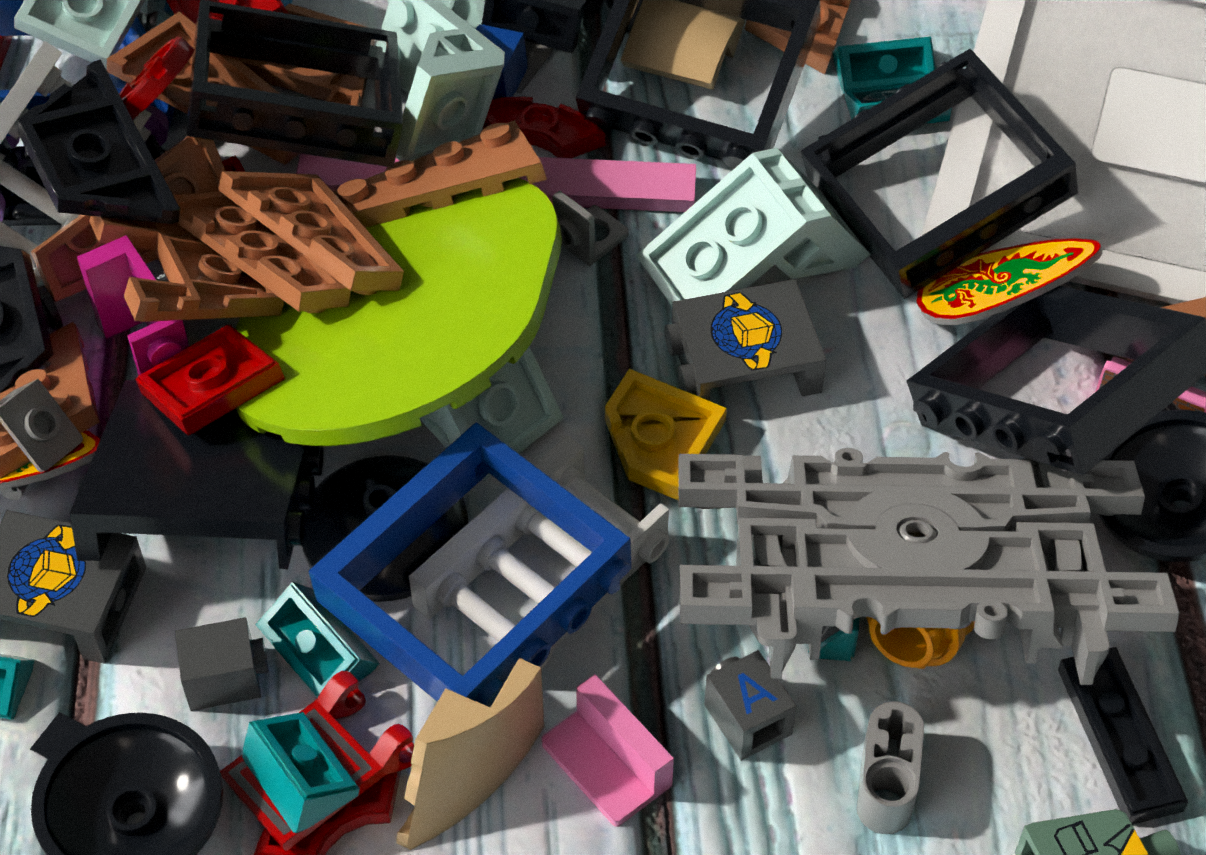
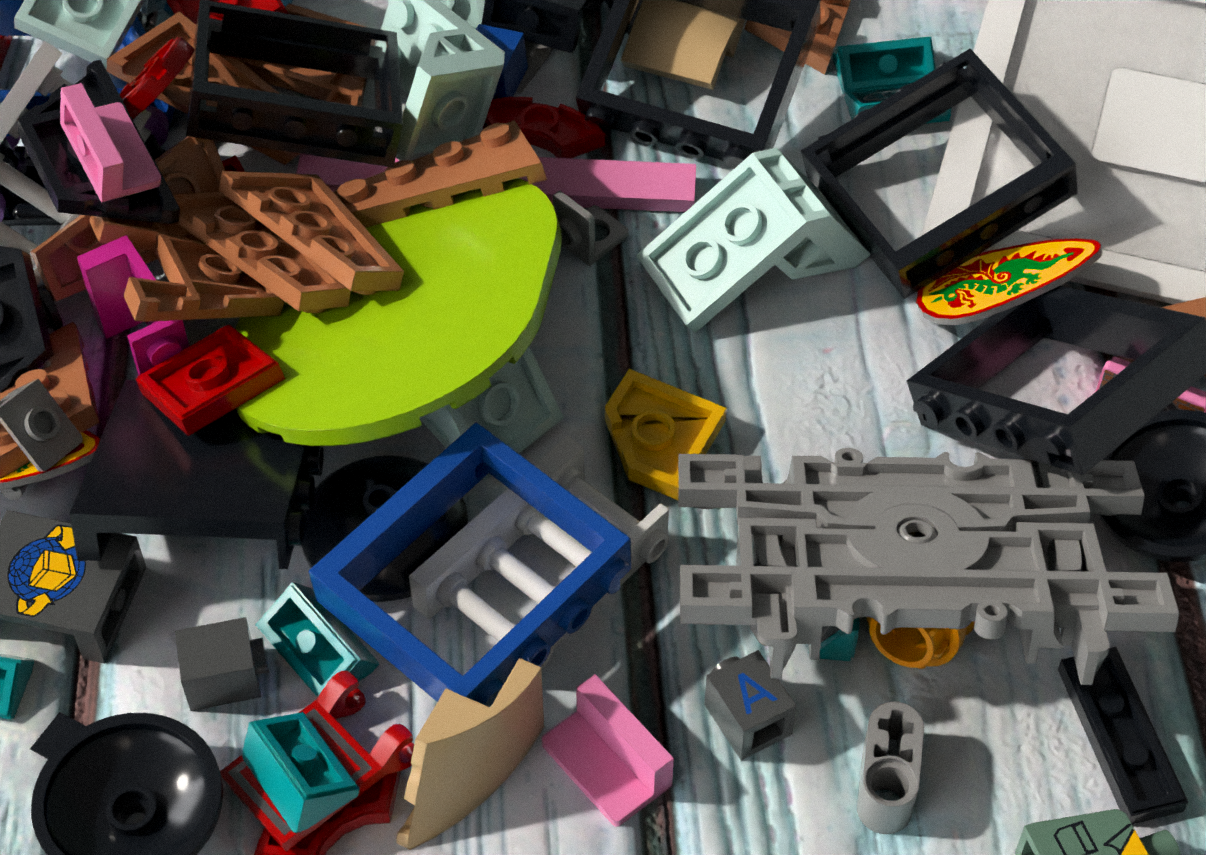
dark grey panel [664,279,827,401] -> none
none -> bright pink panel [60,83,161,203]

